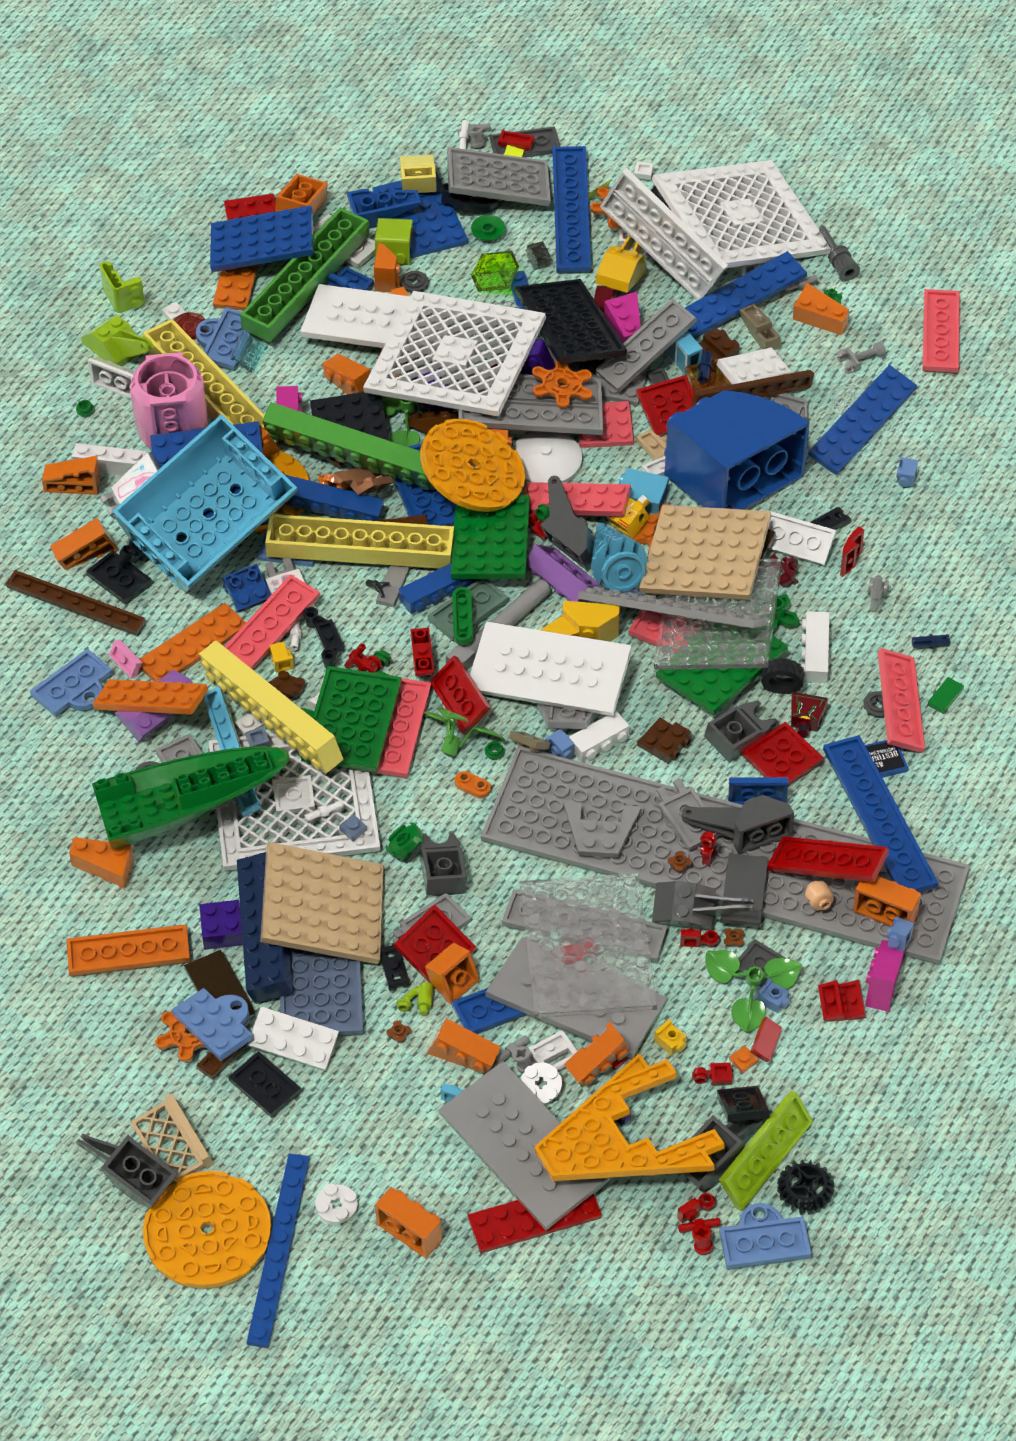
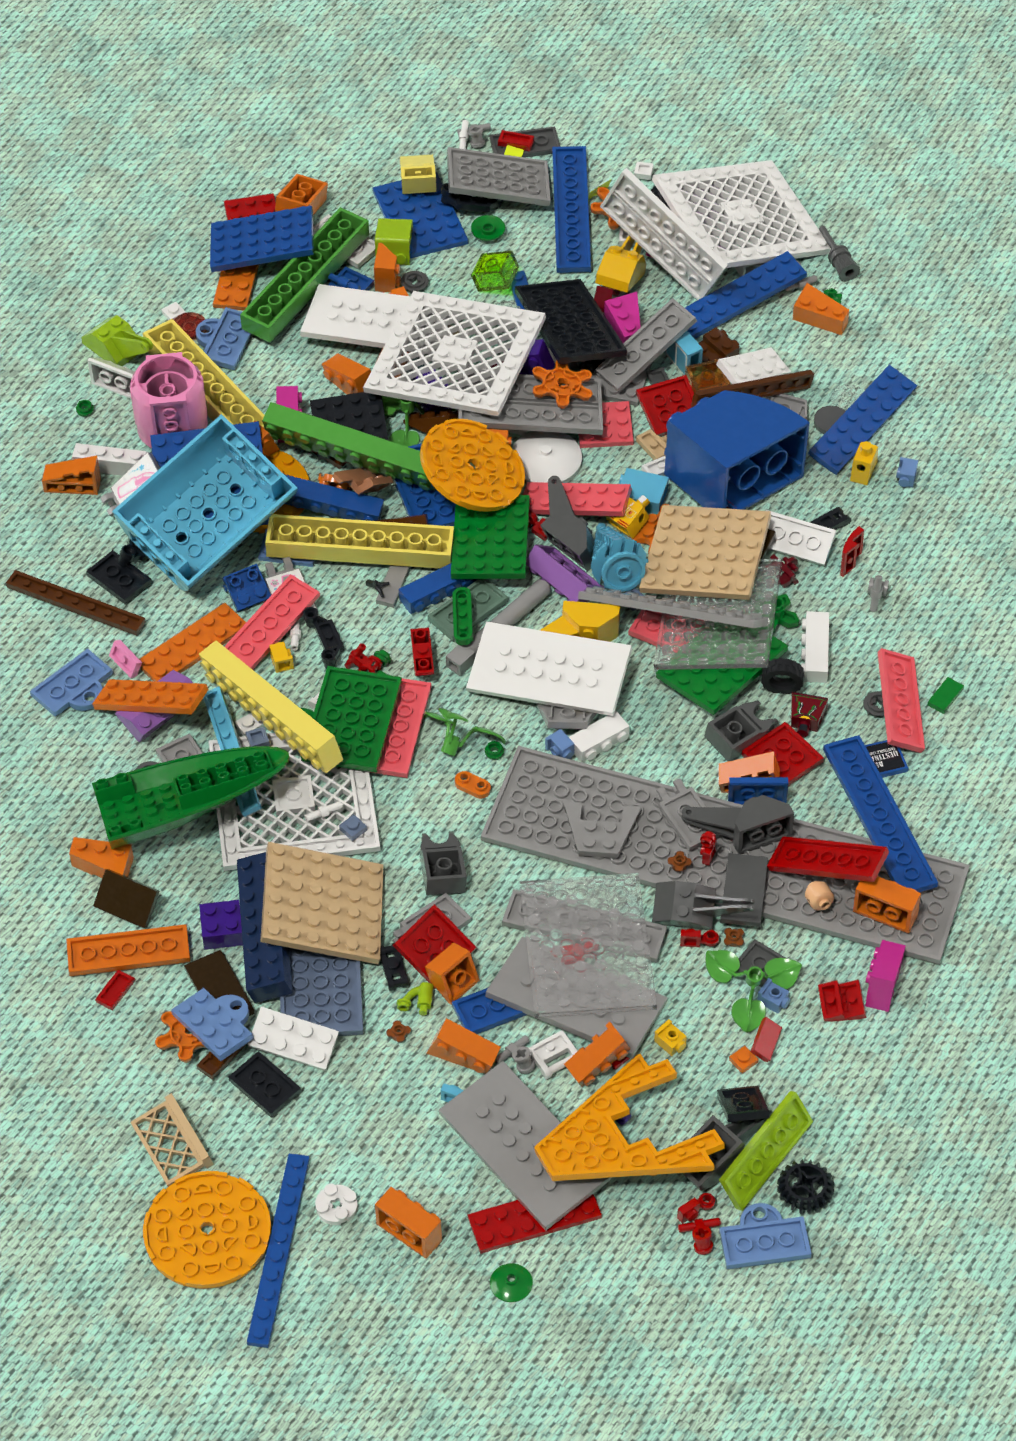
orange wedge [50,518,119,570] -> none
dark grey slope [76,1134,178,1209] -> none
lime piece [99,261,145,313] -> none
clear light blue plate [231,331,266,373] -> none
reddish brown piece [268,671,305,699] -> none
blue wedge [347,189,421,228] -> none
green plate [386,822,424,860] -> none
red plate [430,655,491,735] -> none
dark tan plate [509,731,550,752] -> none
white plate [521,1062,563,1104] -> none
clear smoke brick [527,241,550,271] -> none
green plate [535,504,550,522] -> none
reddish brown plate [637,717,692,764] -> none
red plate [692,1062,733,1085] -> none
dark blue axle [697,351,712,384] -> none
dark tan slope [739,304,781,350] -> none
light grey bar [836,341,886,374] -> none
medium blue brick [887,916,914,952] -> none
dark blue axle [911,634,950,649] -> none
coral plate [922,289,959,373] -> none
none -> dark brown tile [93,869,160,928]
none -> red tile [95,970,135,1011]
none -> green dish [490,1263,533,1302]
none -> wedge [719,751,780,793]
none -> dark grey tile [814,405,845,434]
none -> yellow torso [850,441,878,485]

